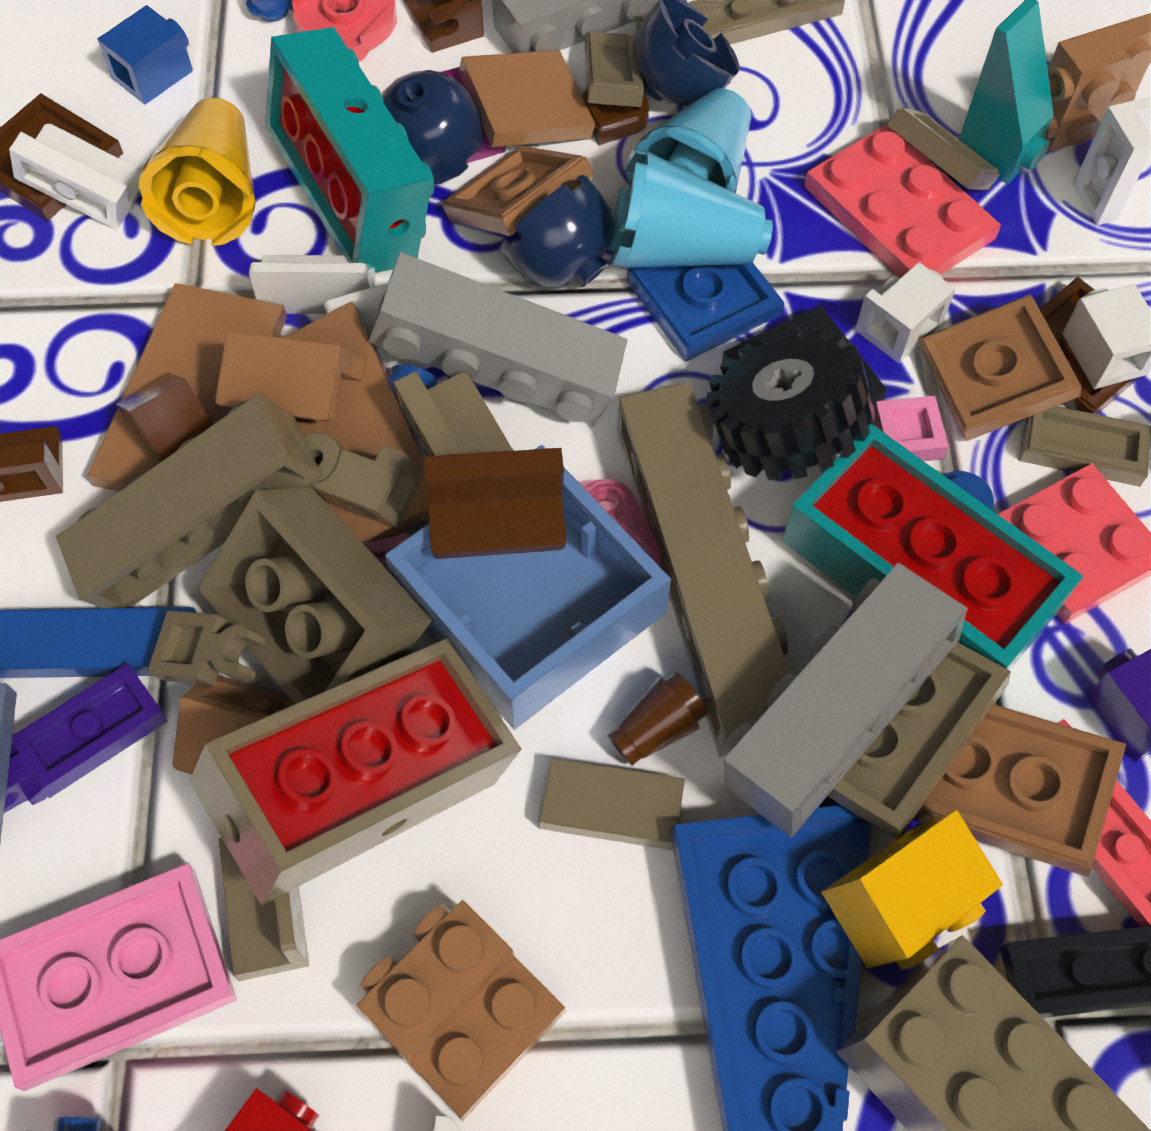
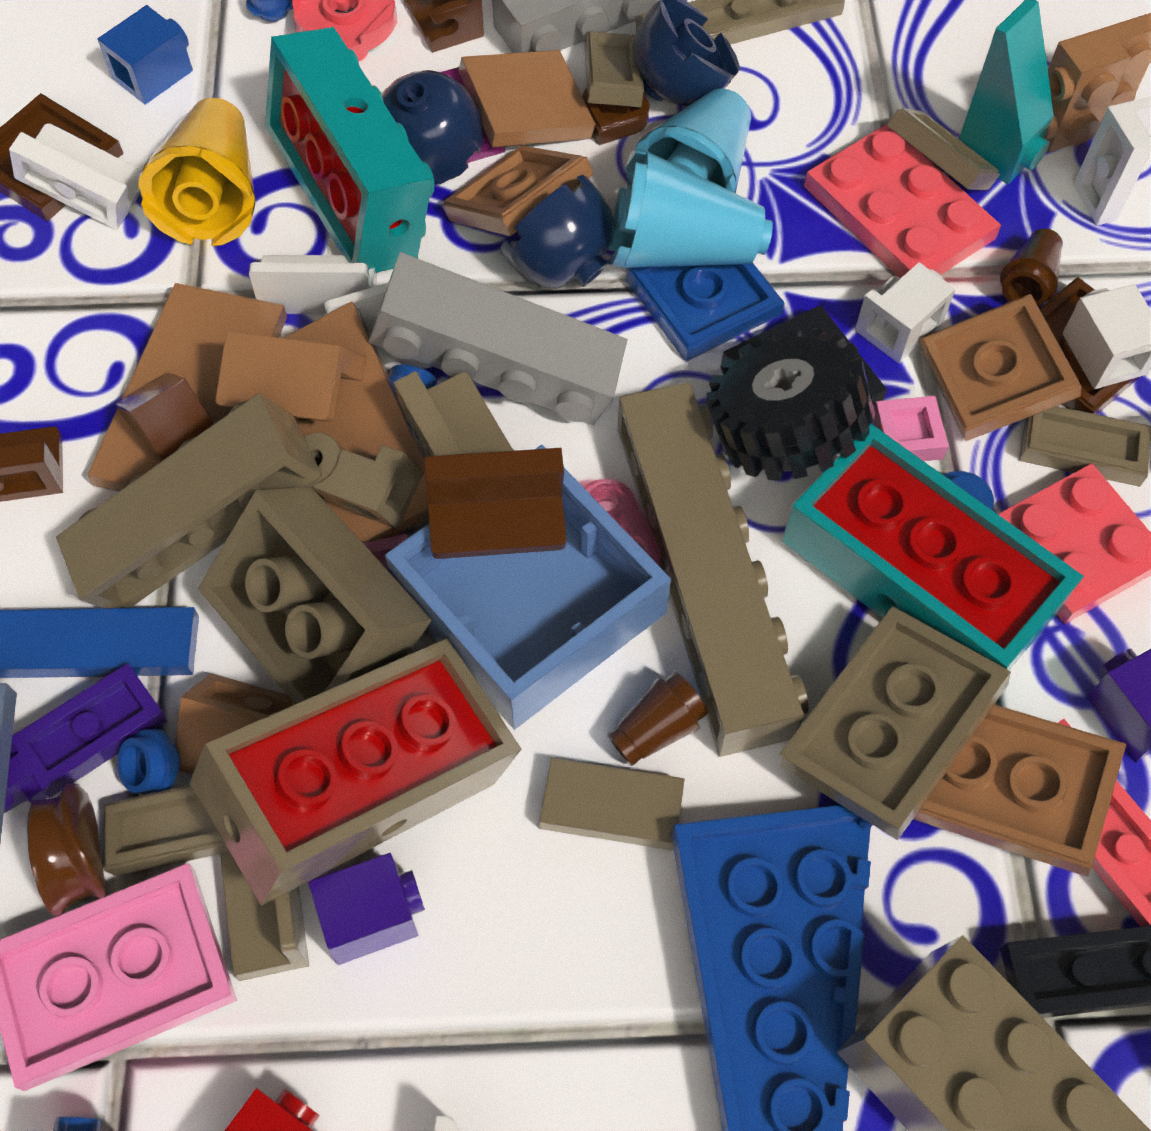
dark tan plate [147,610,266,687] -> none
medium nougat plate [356,899,566,1122] -> none
light grey brick [722,563,968,838] -> none
yellow brick [821,810,1003,970] -> none
none -> reddish brown piece [27,783,106,916]
none -> dark tan tile [104,785,230,876]
none -> blue plate [117,729,180,795]
none -> dark purple brick [308,852,425,965]
none -> reddish brown cone [1000,228,1063,307]

